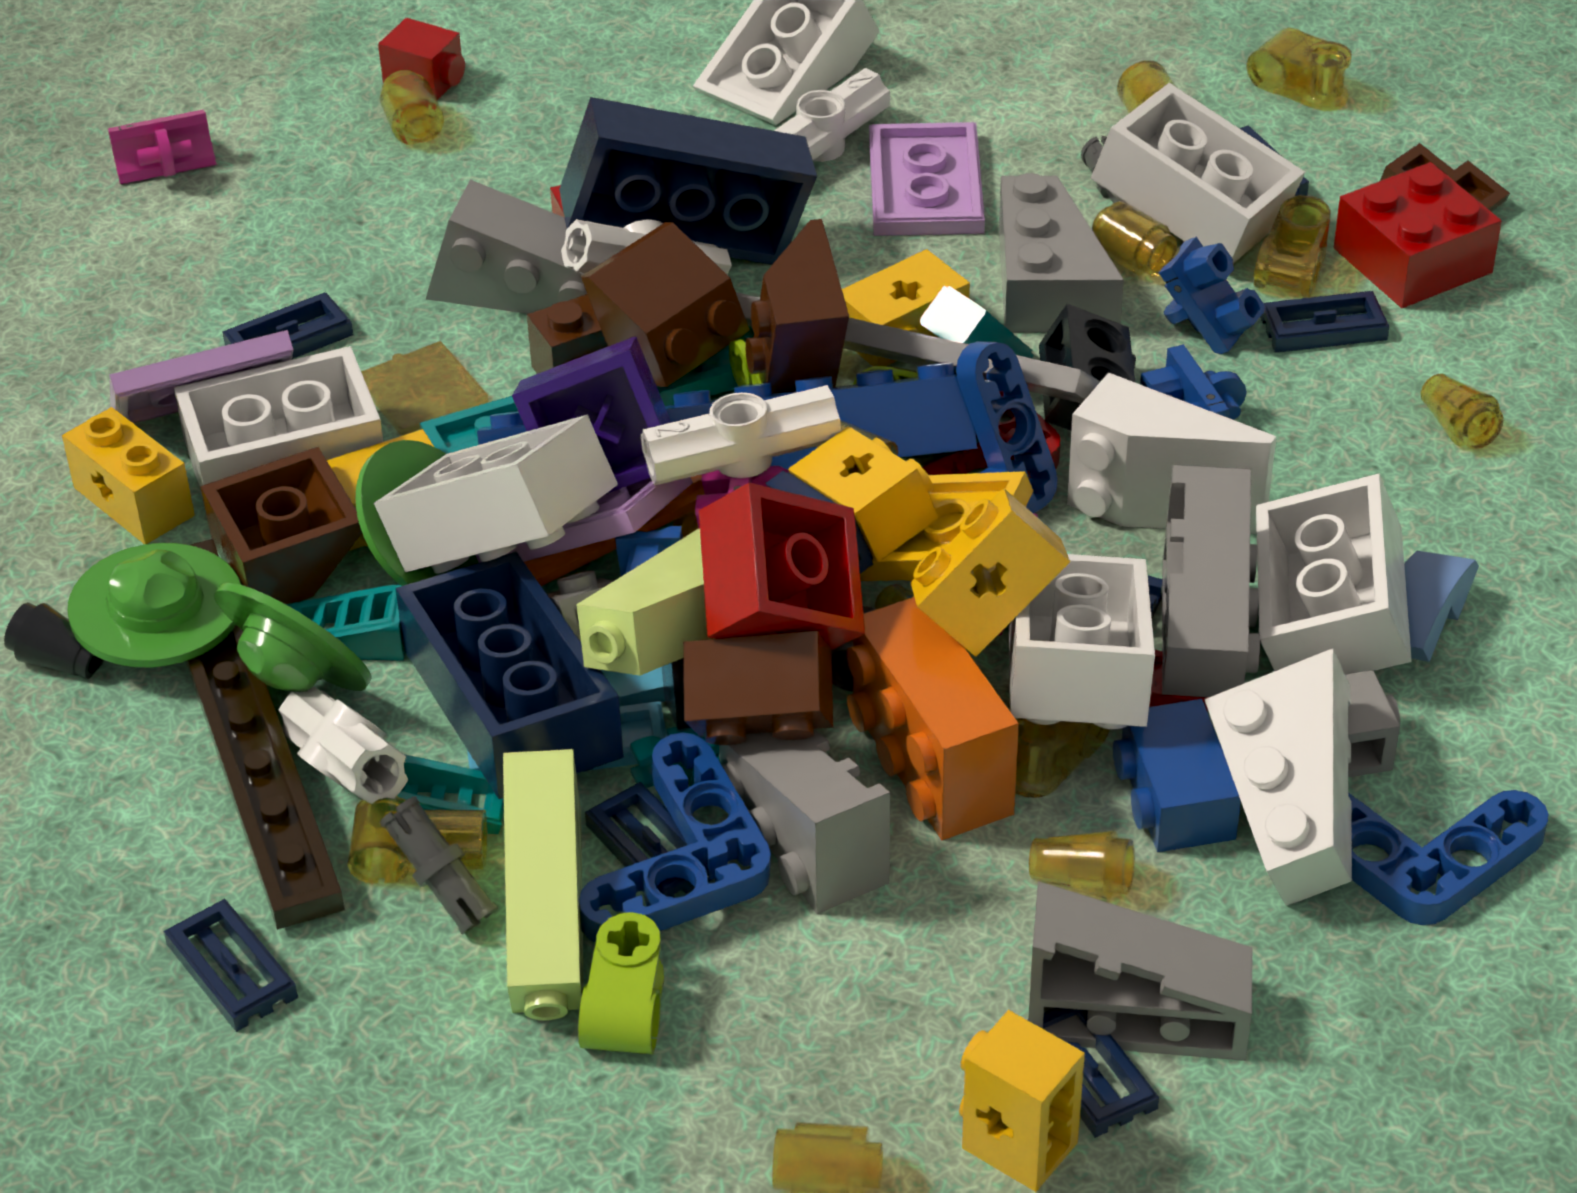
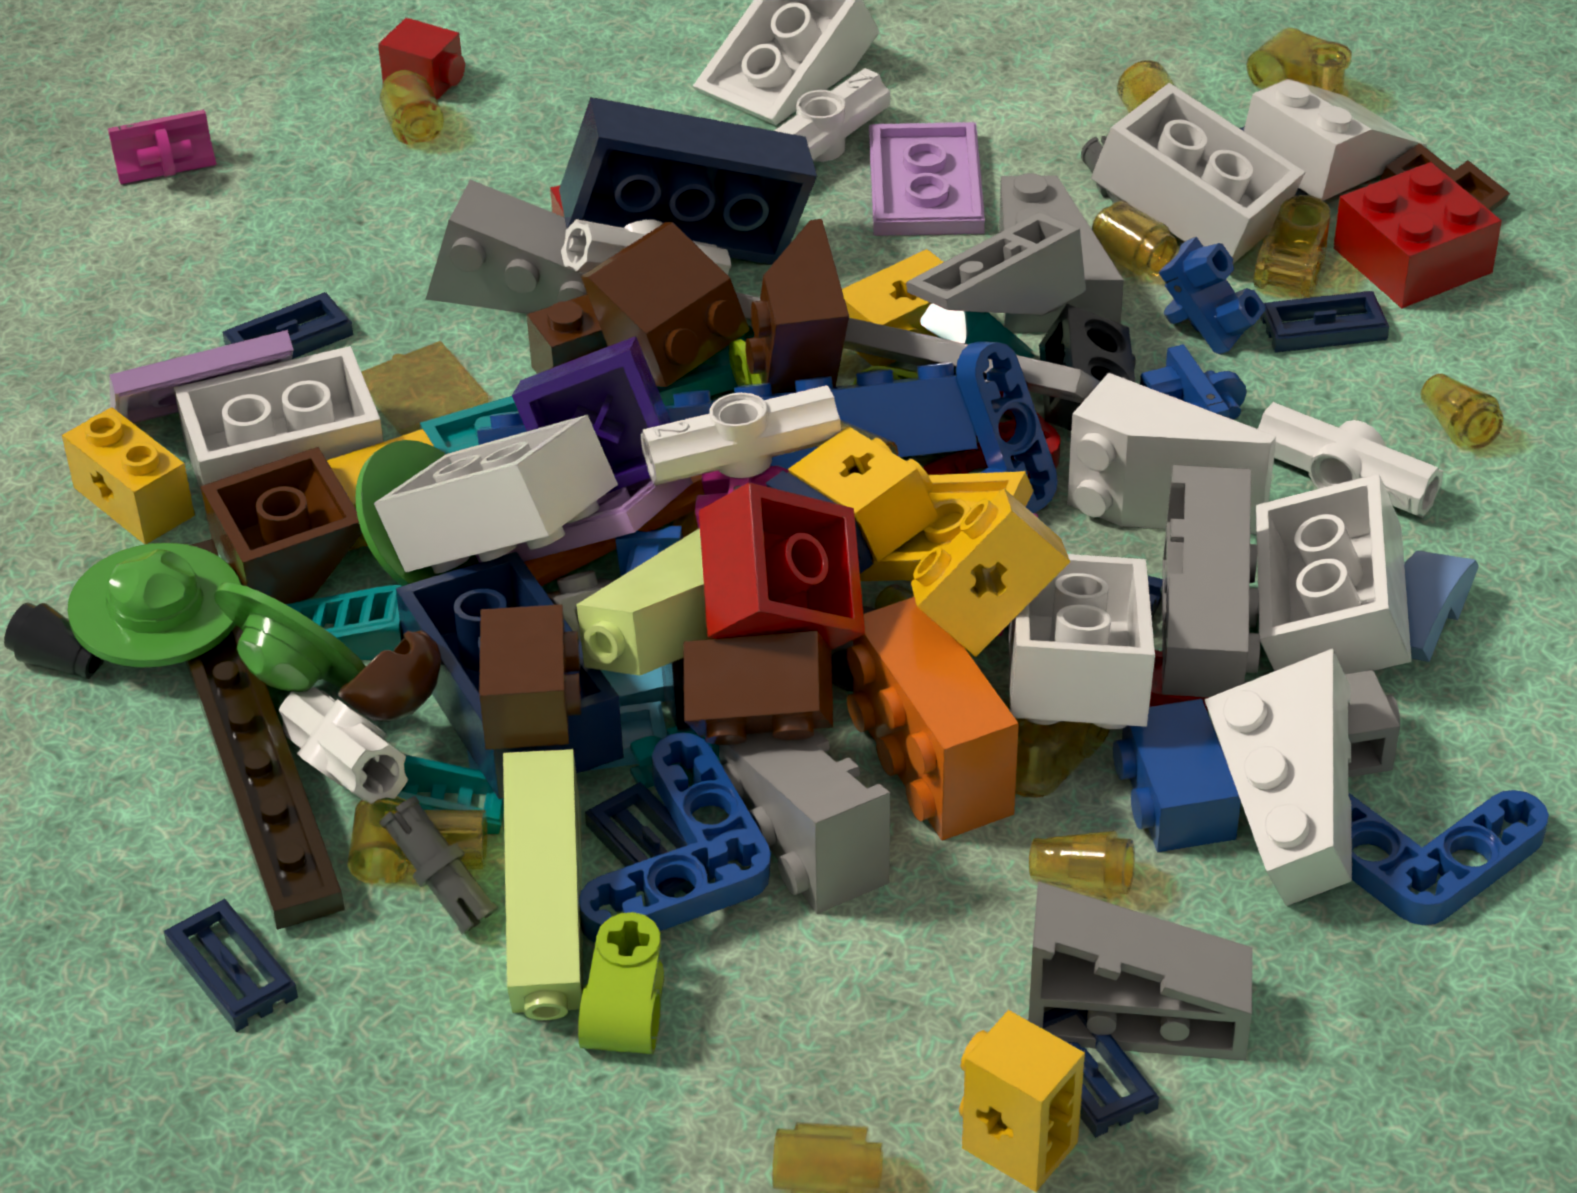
none -> reddish brown hair [339,630,441,722]
none -> reddish brown brick [479,604,582,750]
none -> light grey slope [906,212,1086,315]
none -> white slope [1244,79,1427,202]
none -> white piece [1257,402,1443,518]

